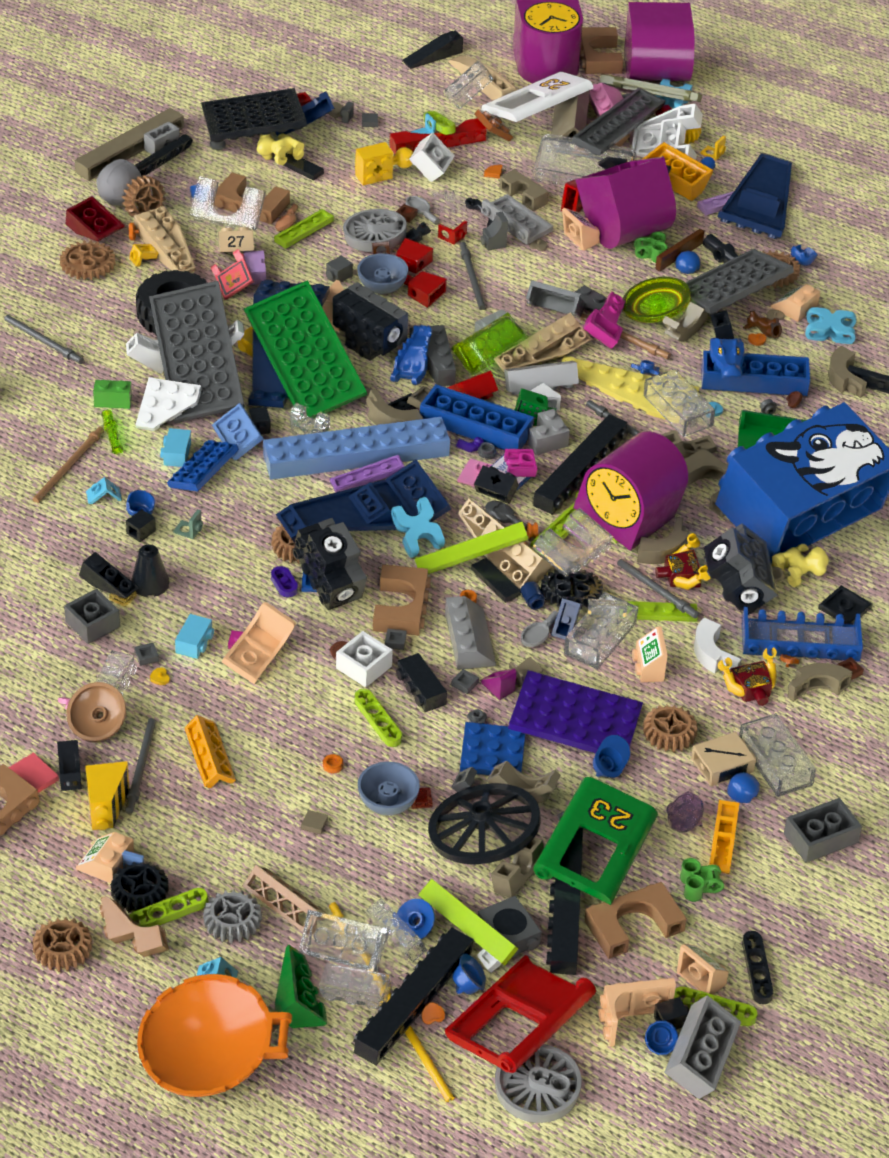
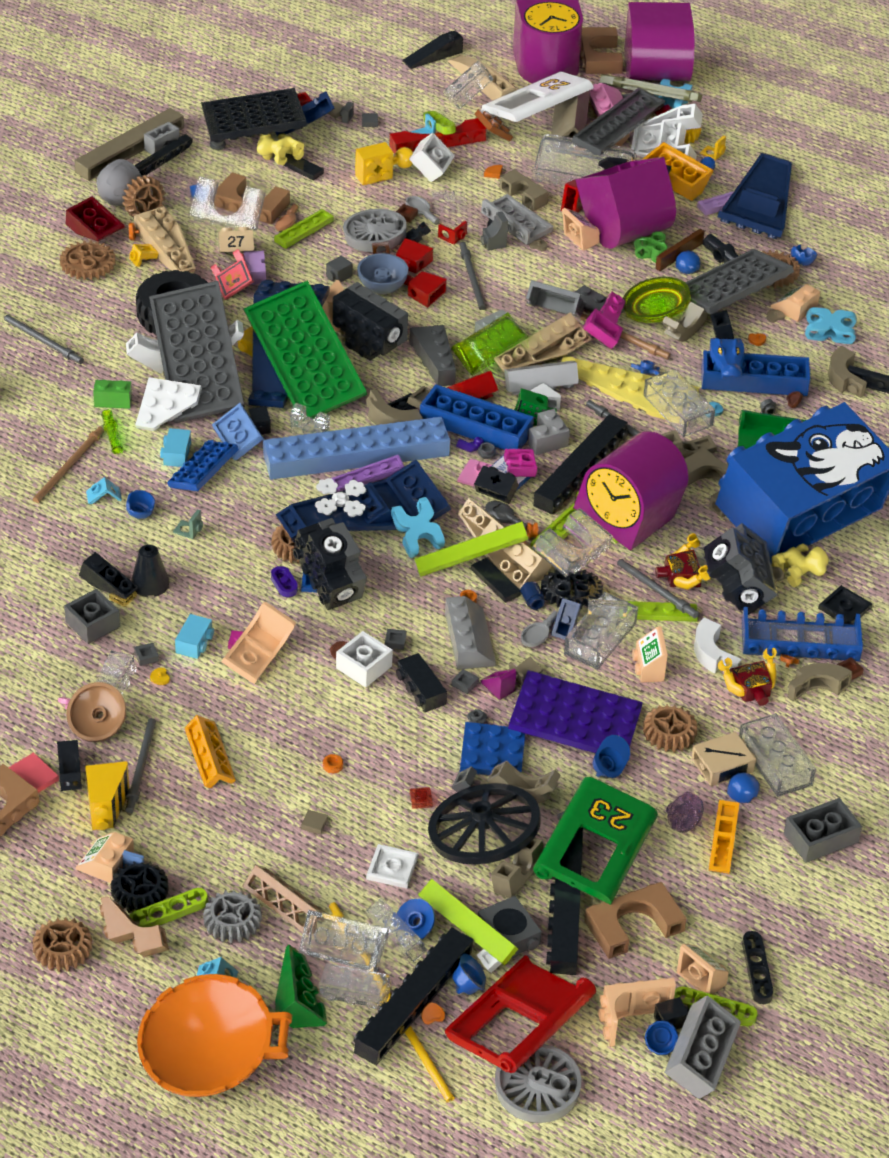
black brick [126,509,156,542] -> none
lime beam [354,689,402,747] -> none
sand blue piece [358,762,420,816] -> none
medium nougat arch [373,564,431,636] -> none
blue animal [390,325,433,385] -> none
black arm [465,198,482,212] -> none
dark tan arch [637,517,689,564] -> none
bright green piece [680,858,724,902] -> none
reddish brown animal [743,311,782,339] -> none
none -> white plant [315,478,366,517]
none -> white tile [366,844,419,889]

